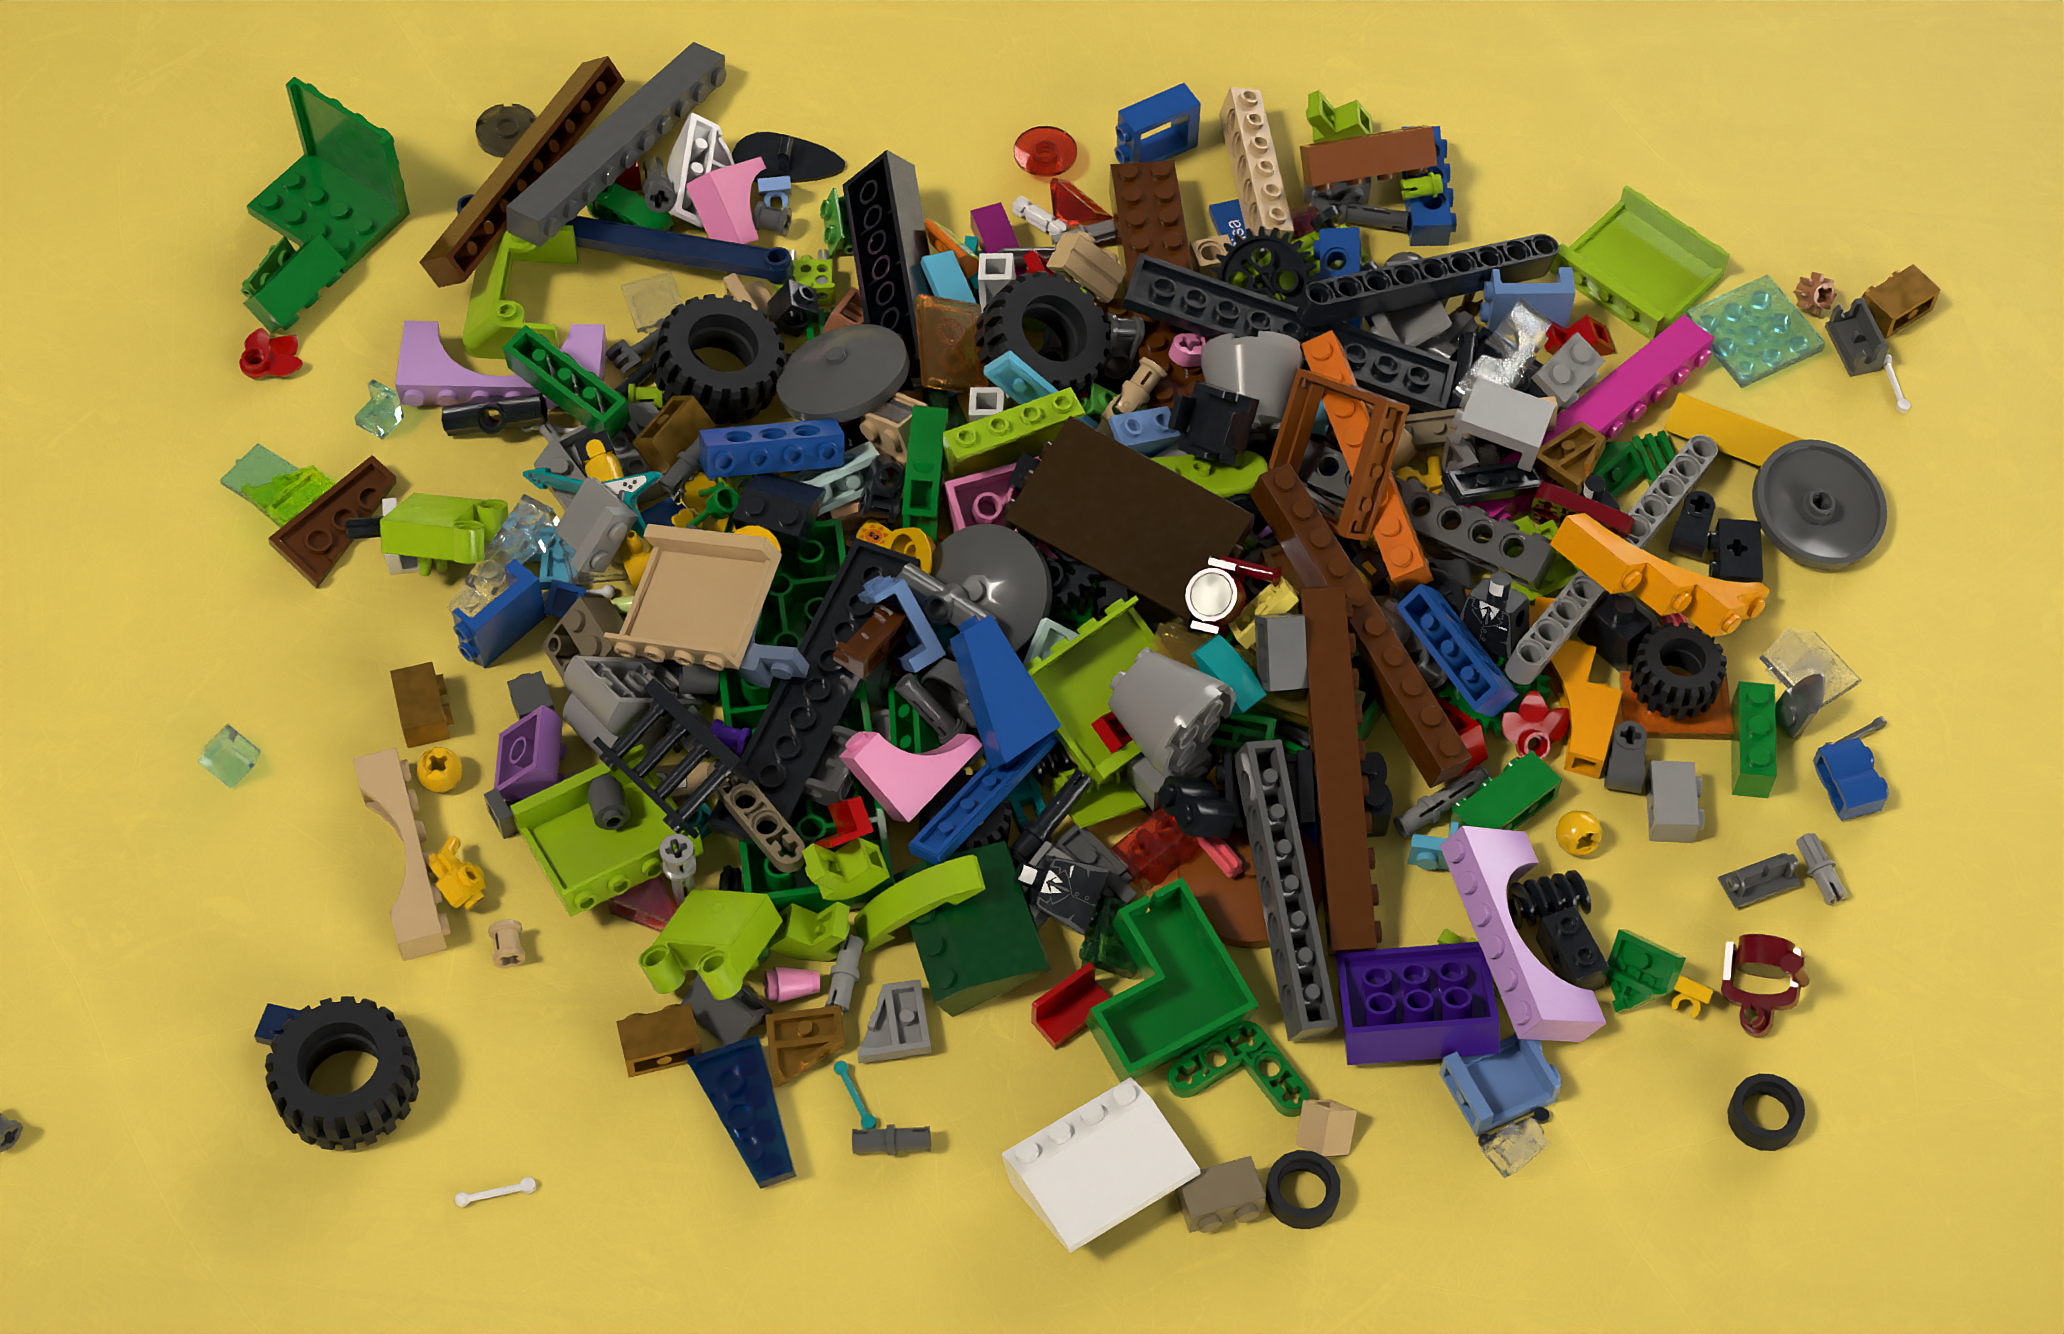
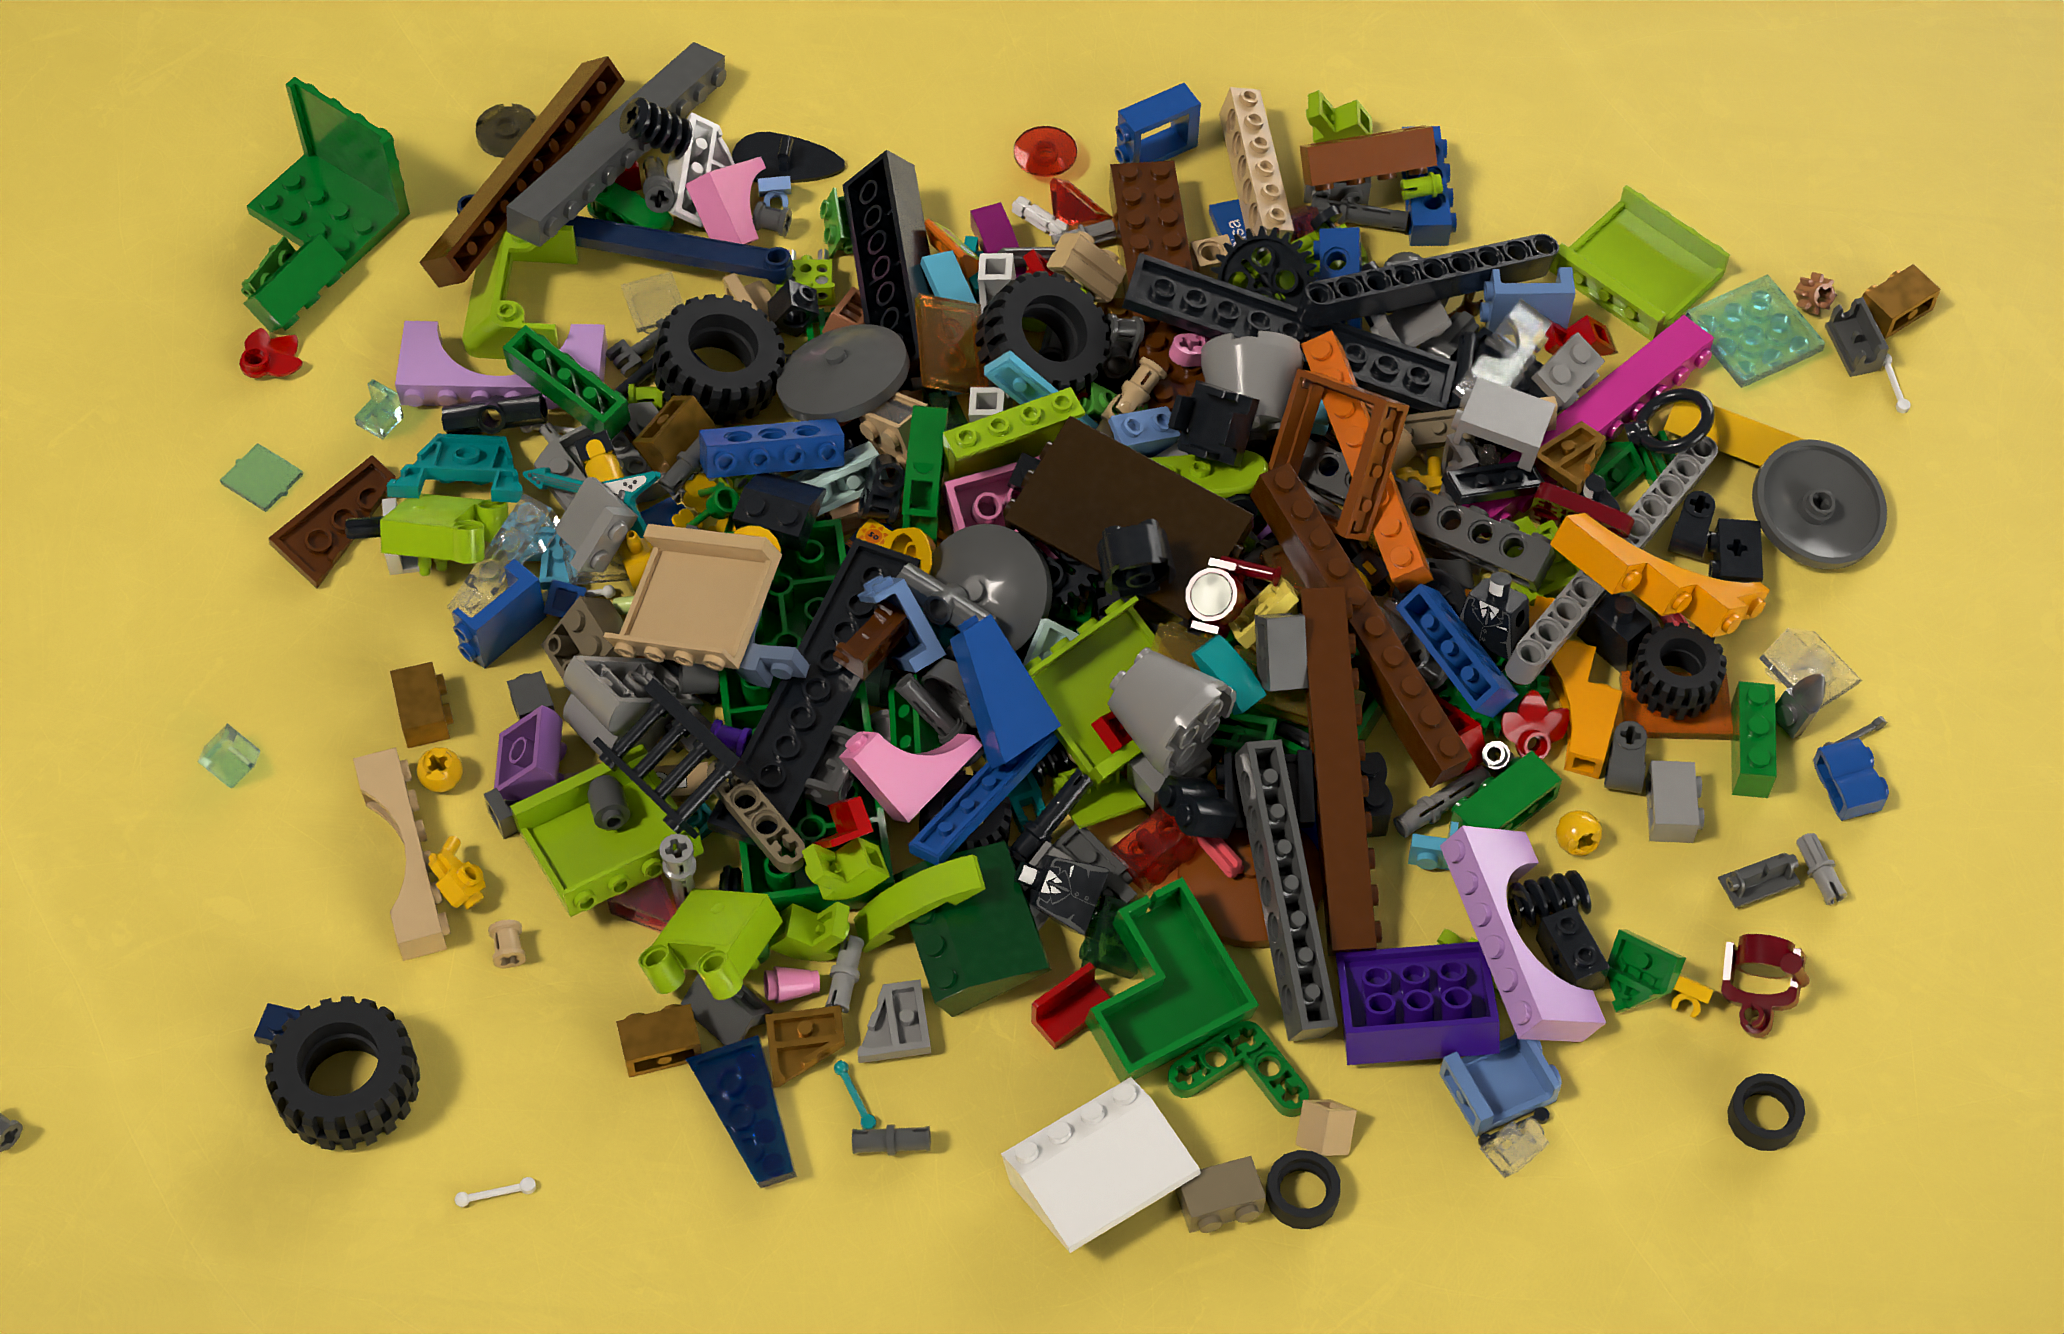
clear neon green wing [240,465,335,528] -> none
none -> teal wing [387,433,523,503]
none -> black piece [619,97,693,159]
none -> black brick [1096,519,1176,598]
none -> pin [1482,741,1515,772]
none -> black piece [1624,388,1715,454]

